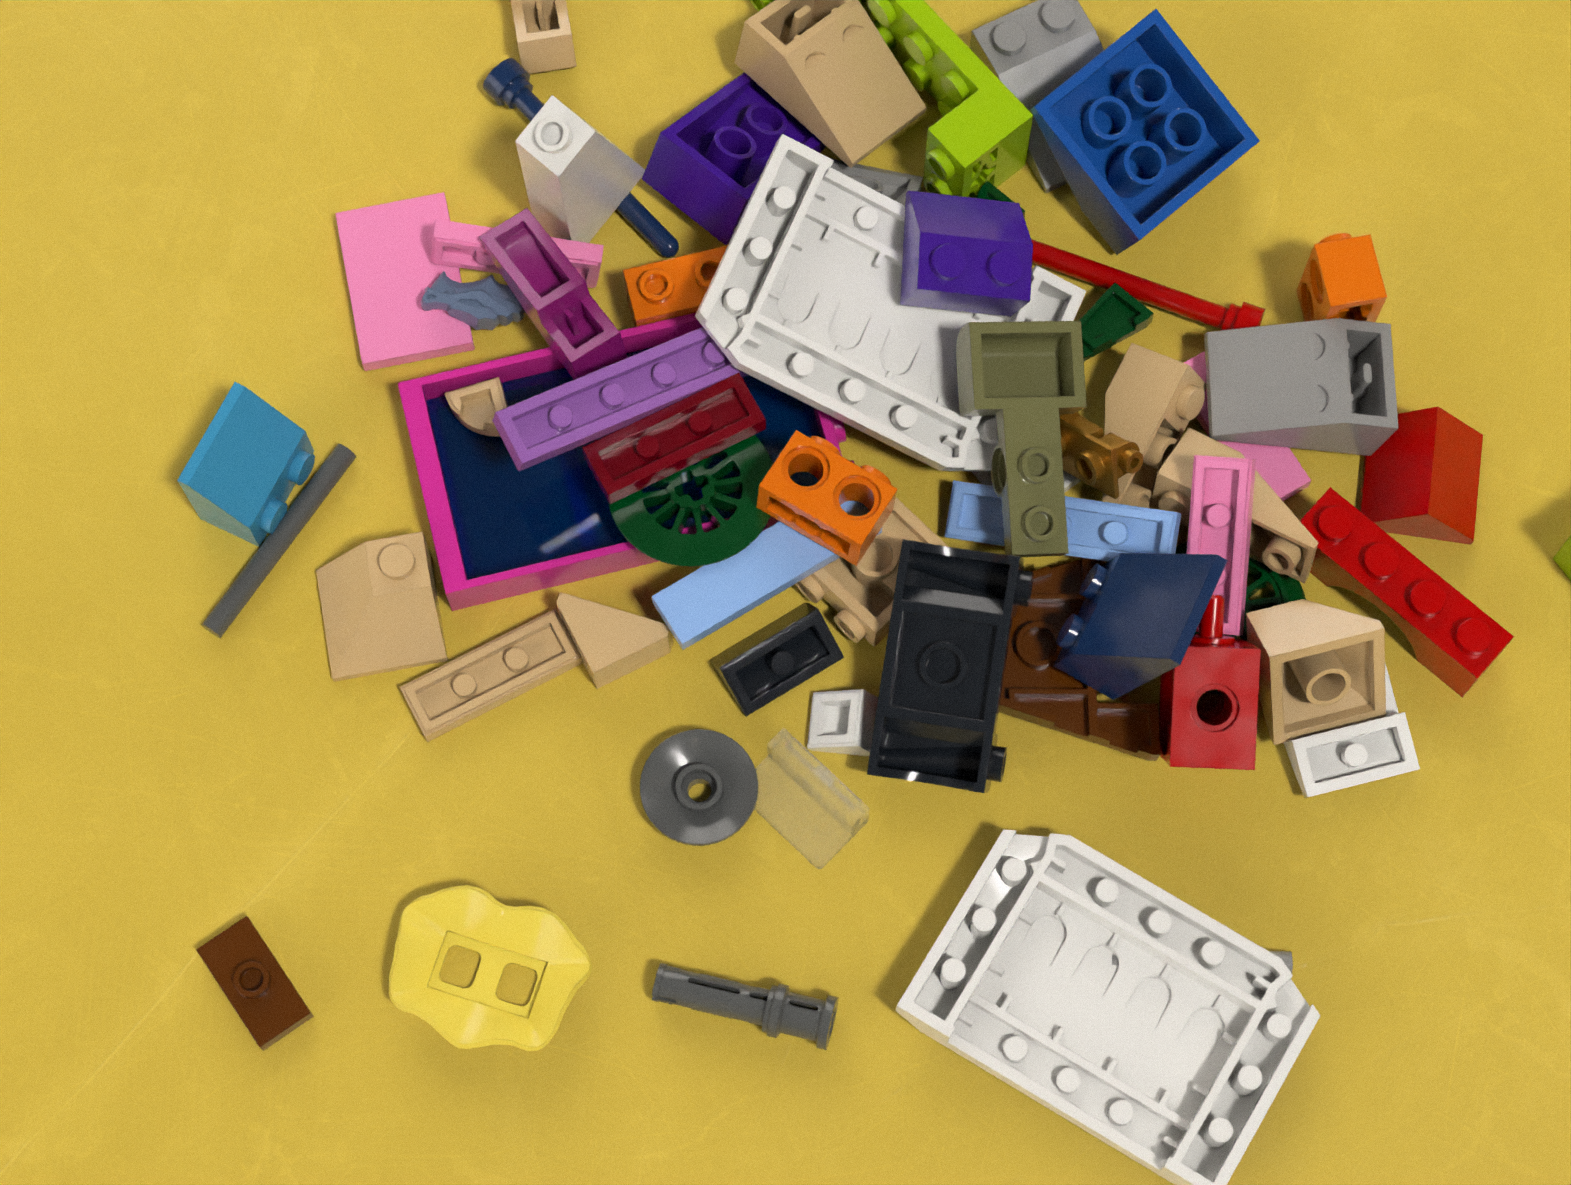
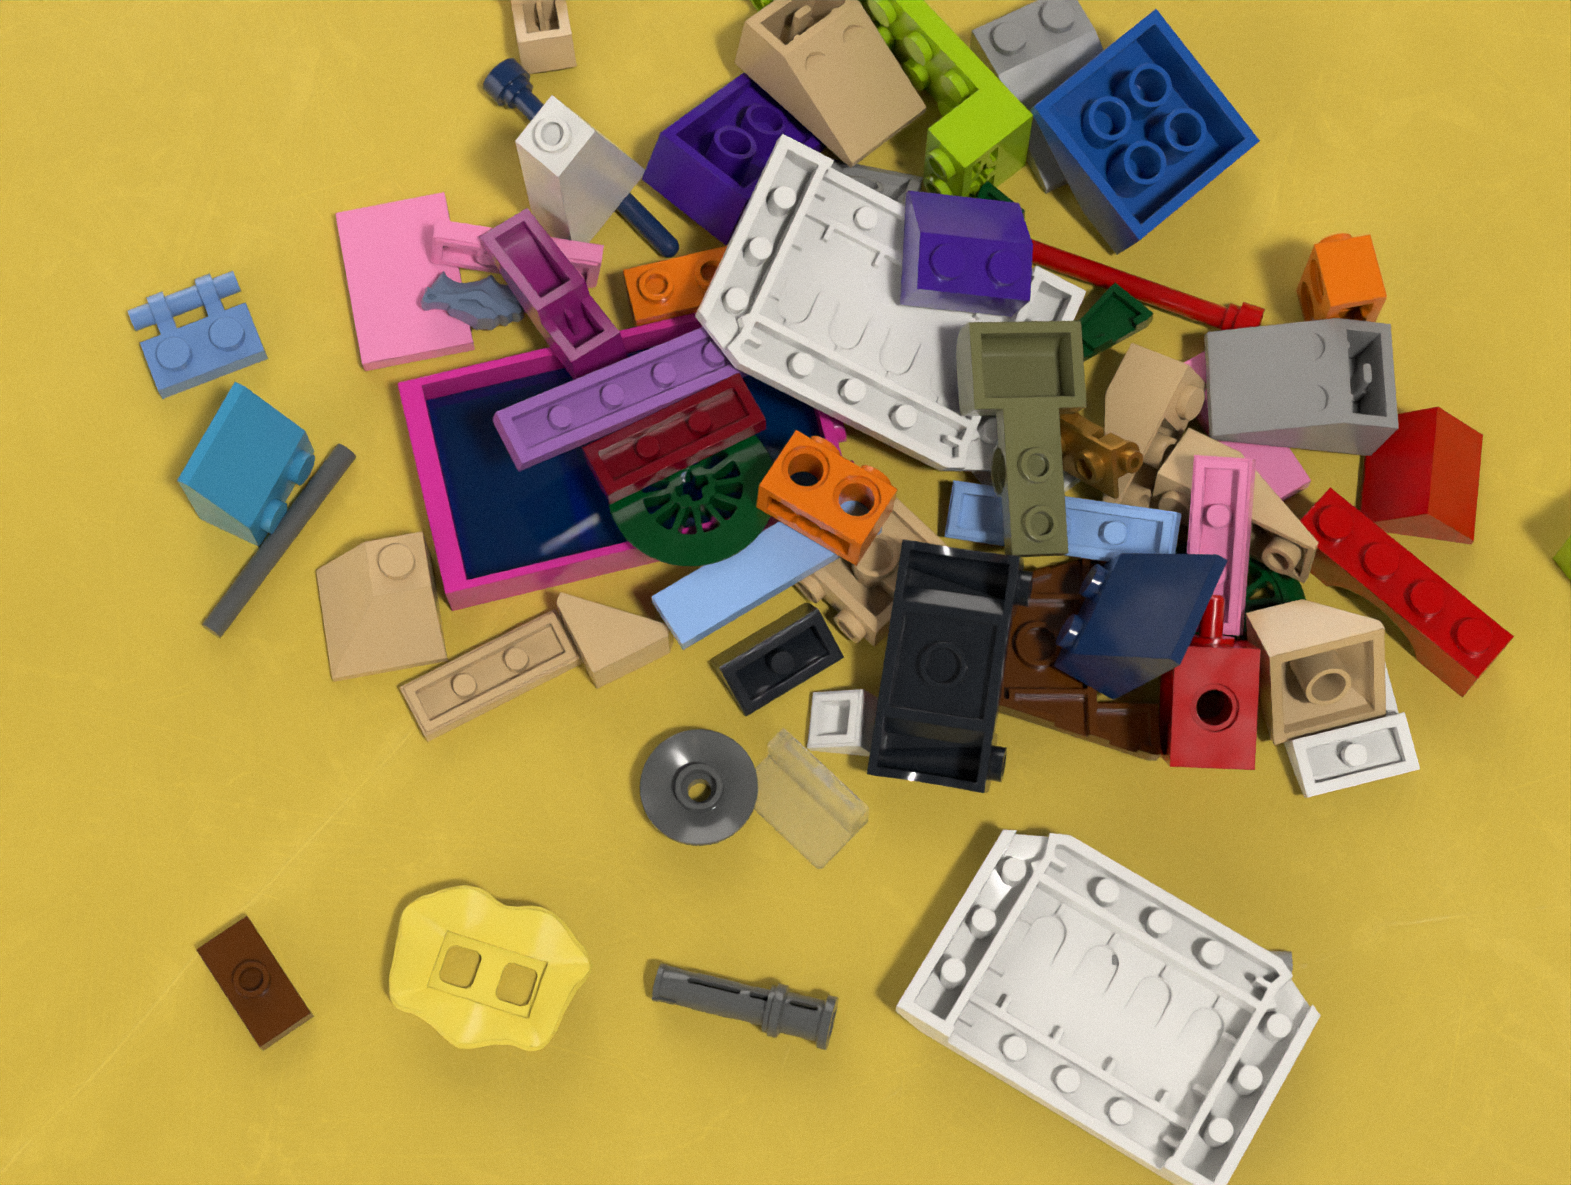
tan tile [444,377,508,437] -> none
none -> medium blue plate [127,271,268,399]

